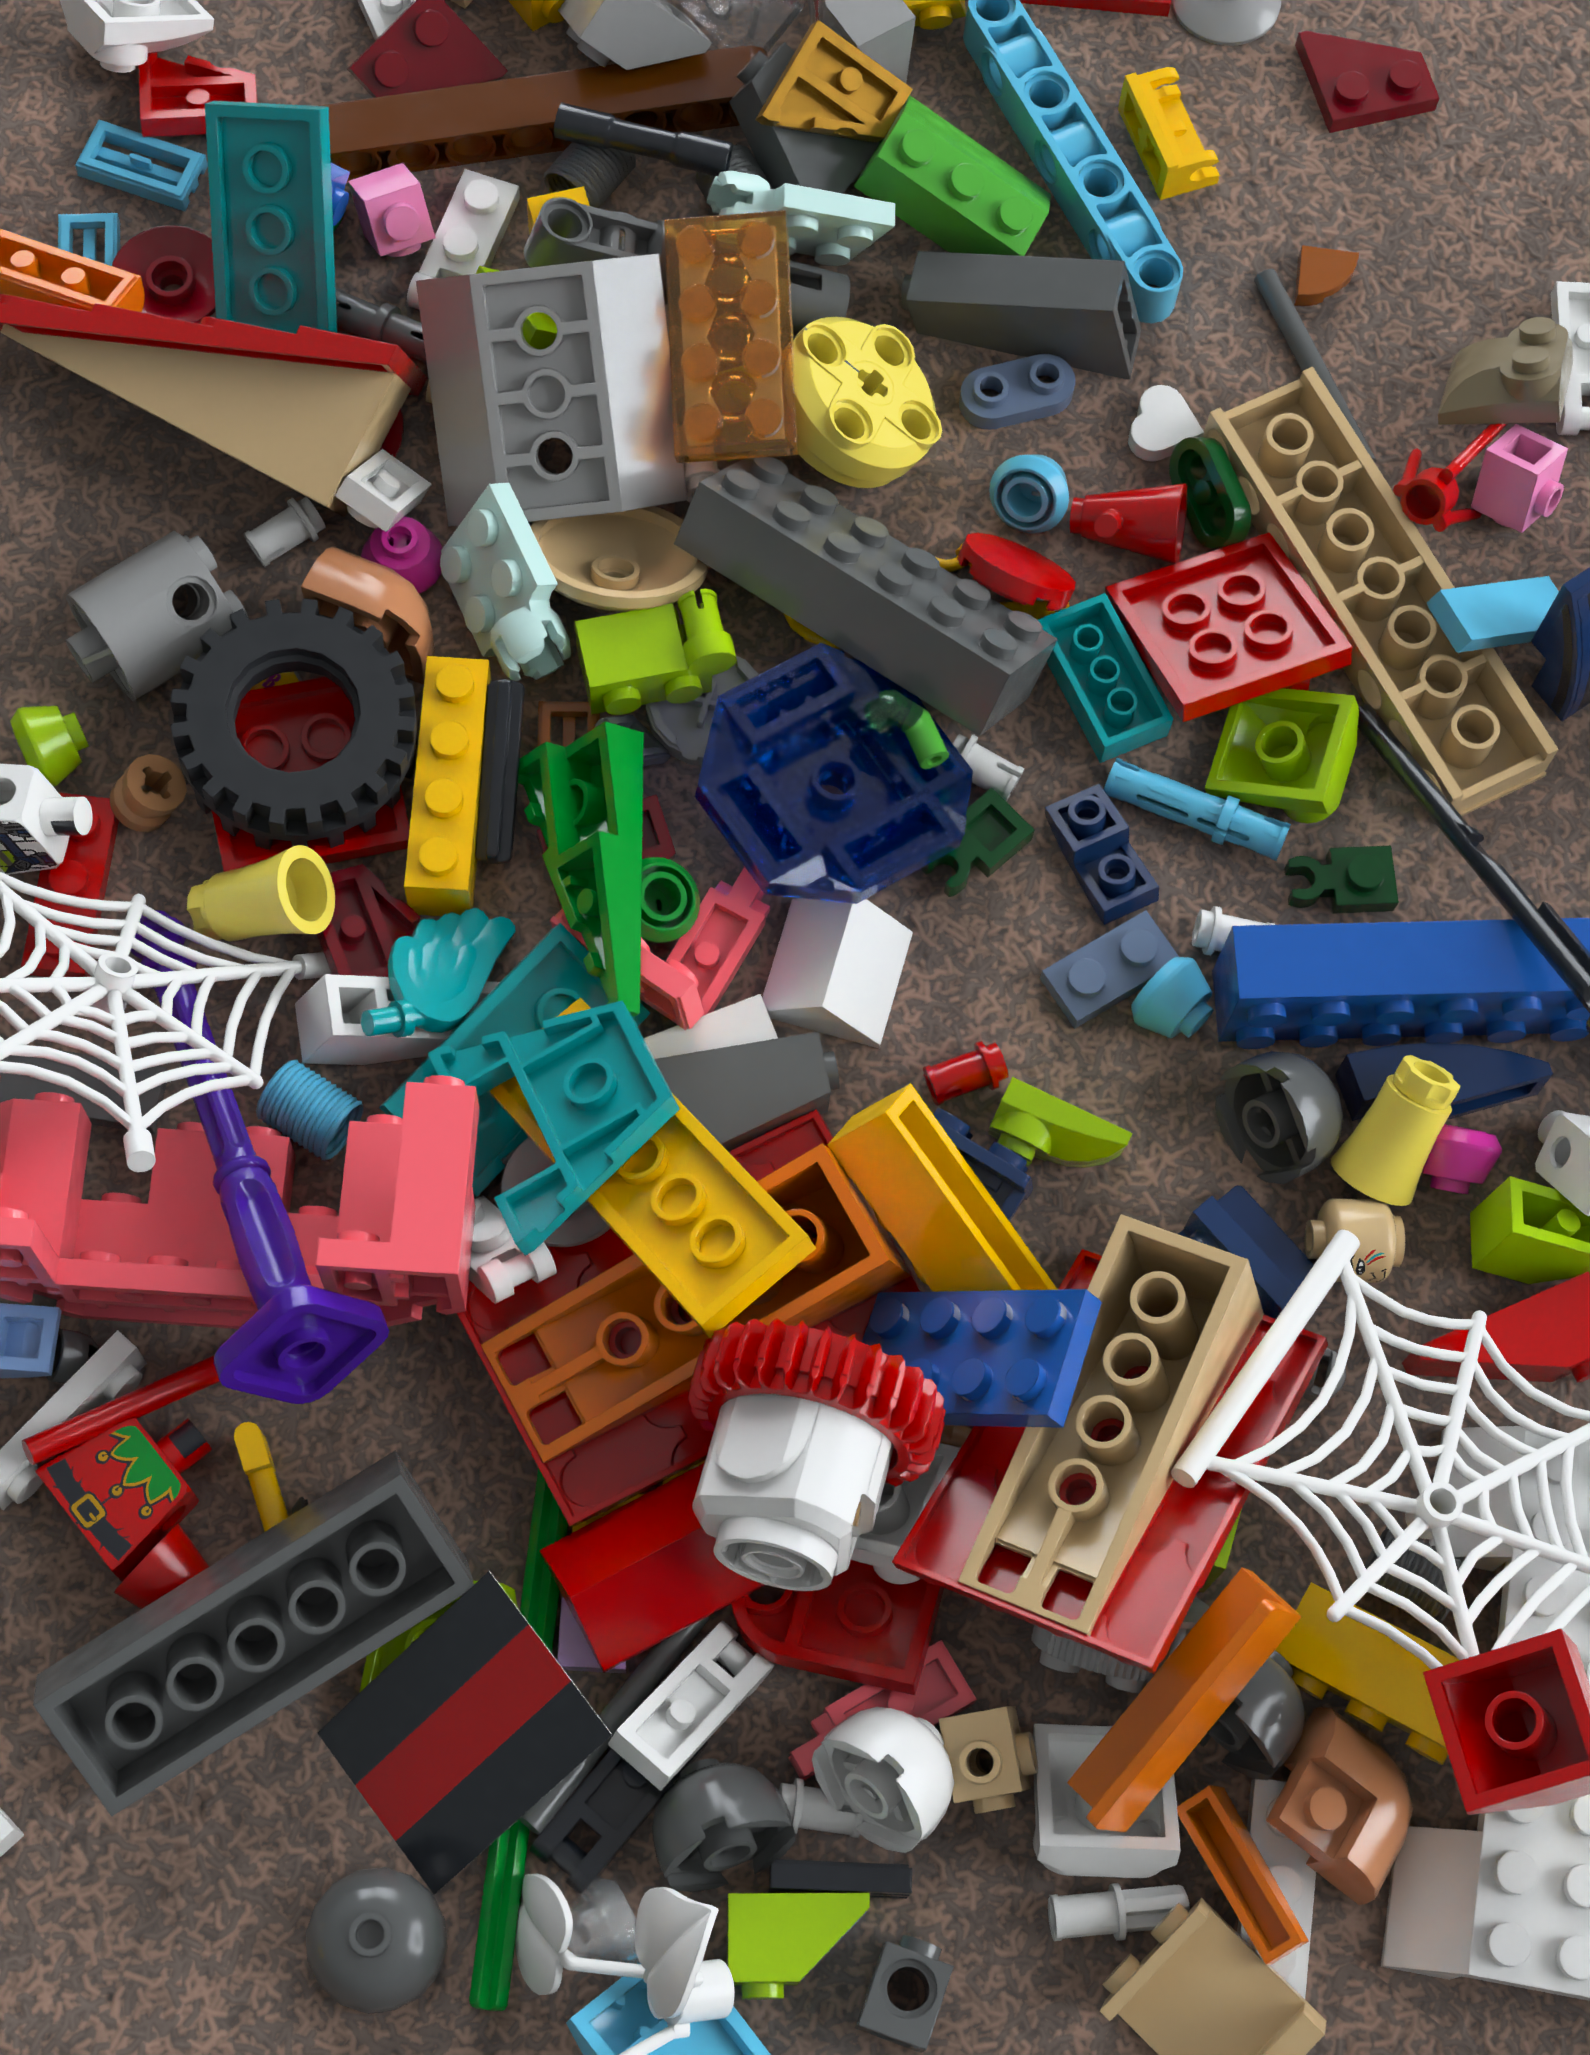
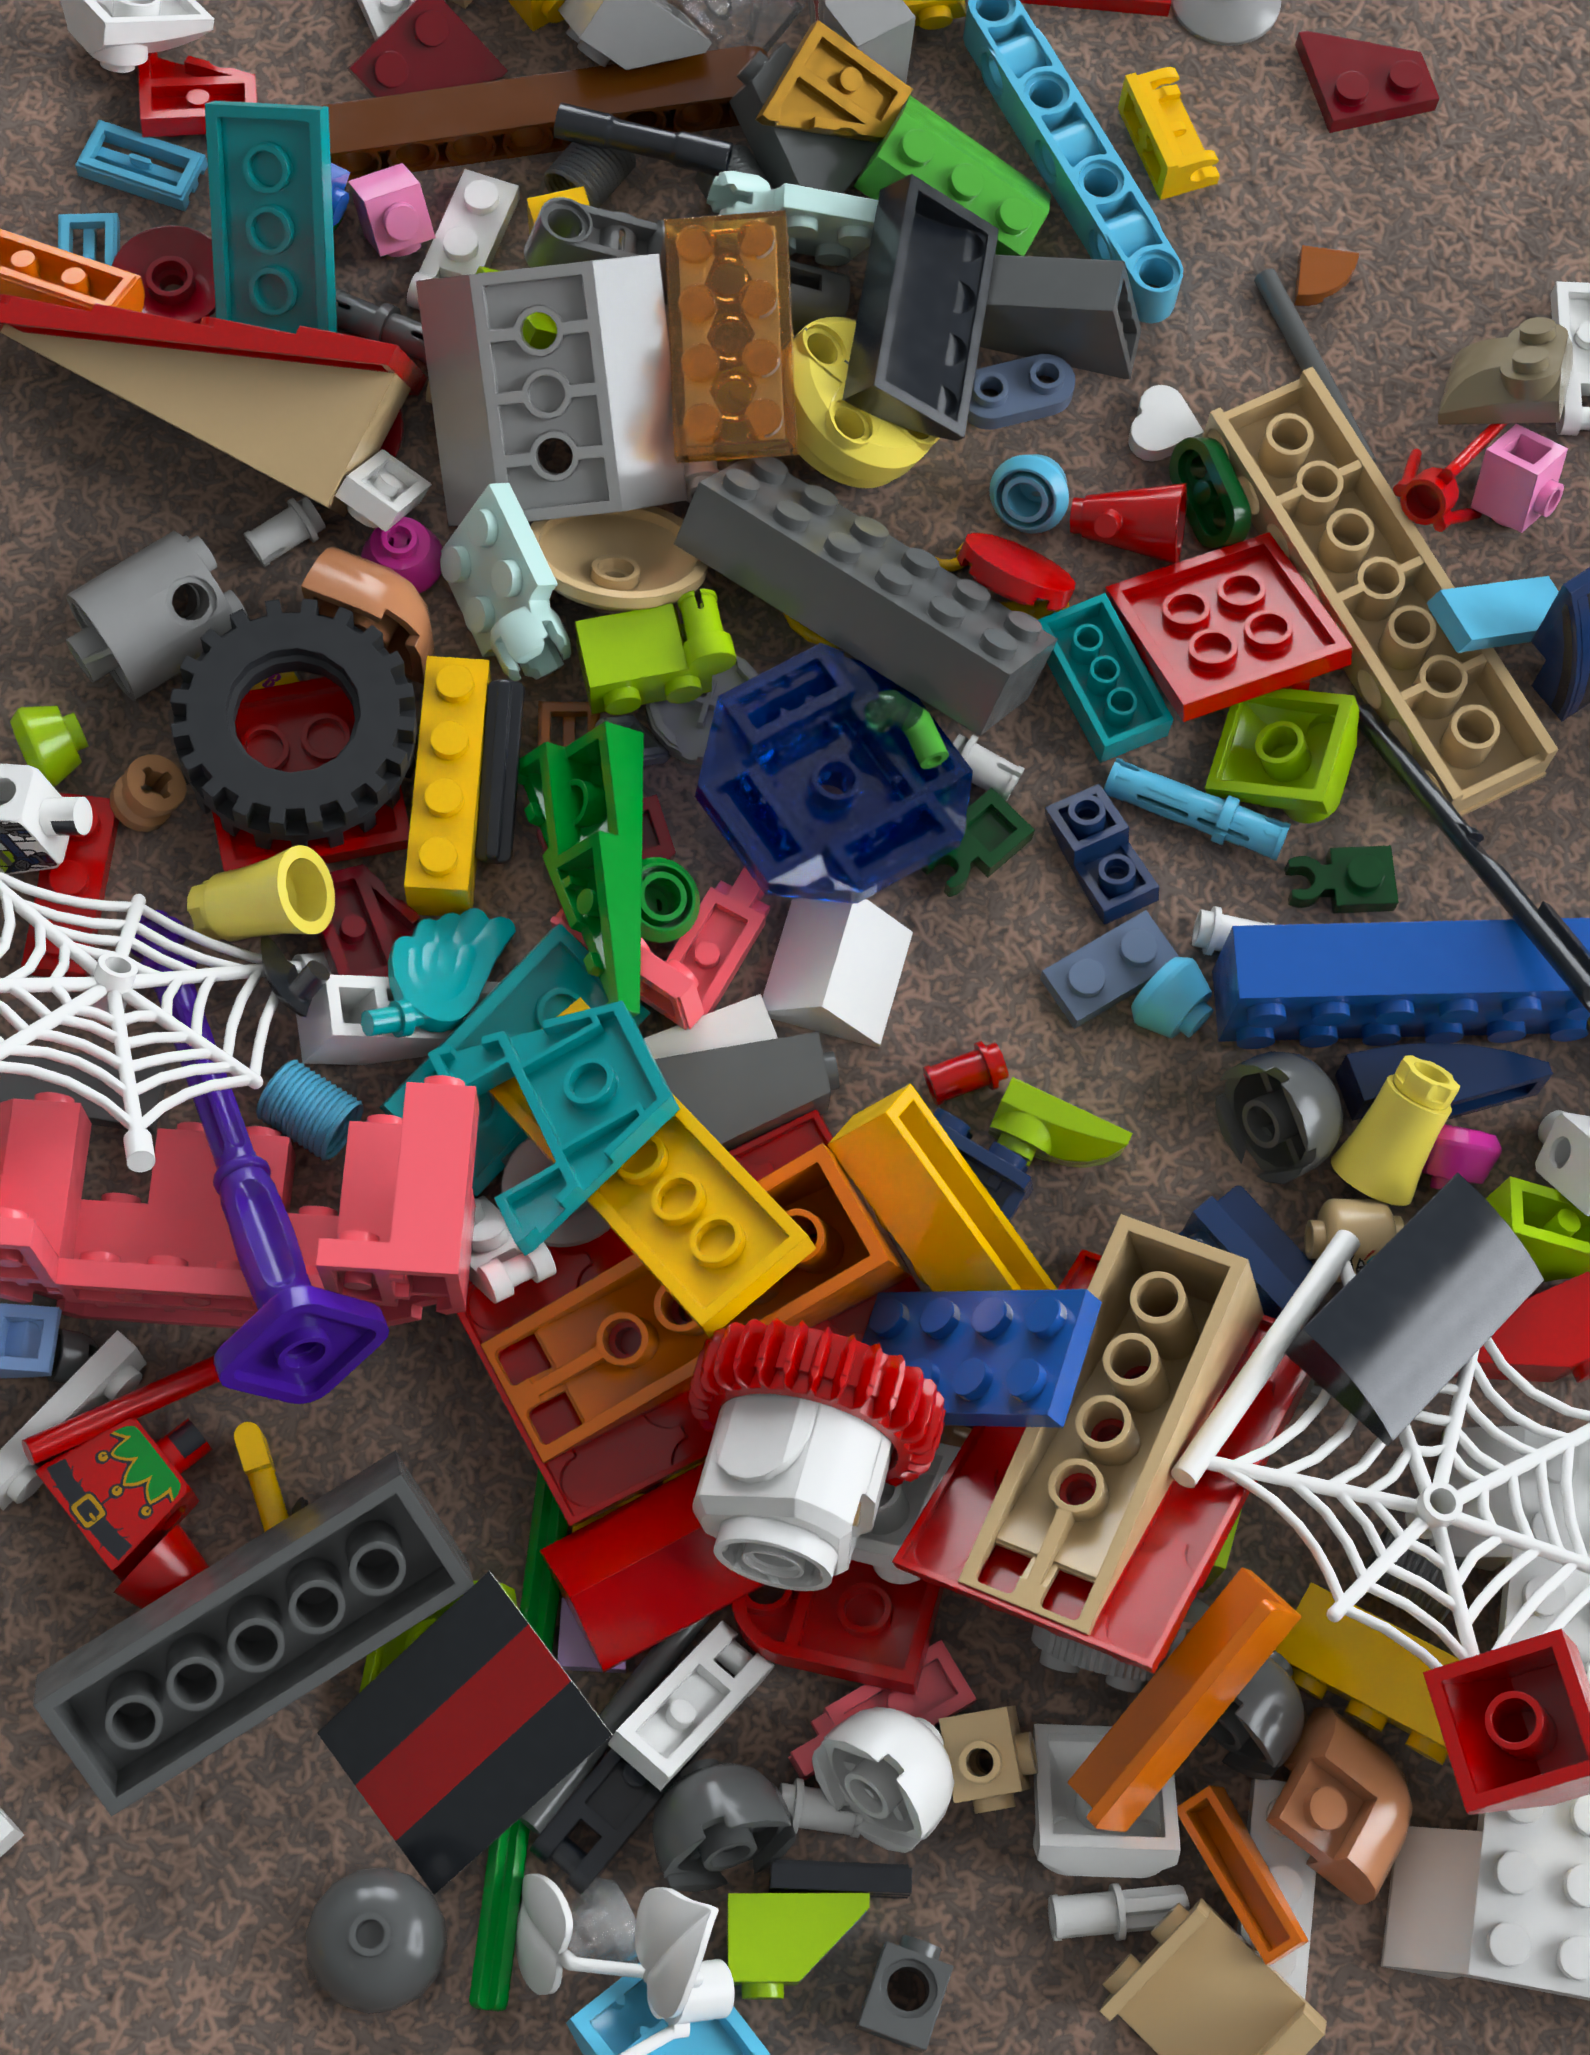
none -> black bar [261,936,330,1017]
none -> black slope [842,174,999,441]
none -> black slope [1285,1172,1544,1446]

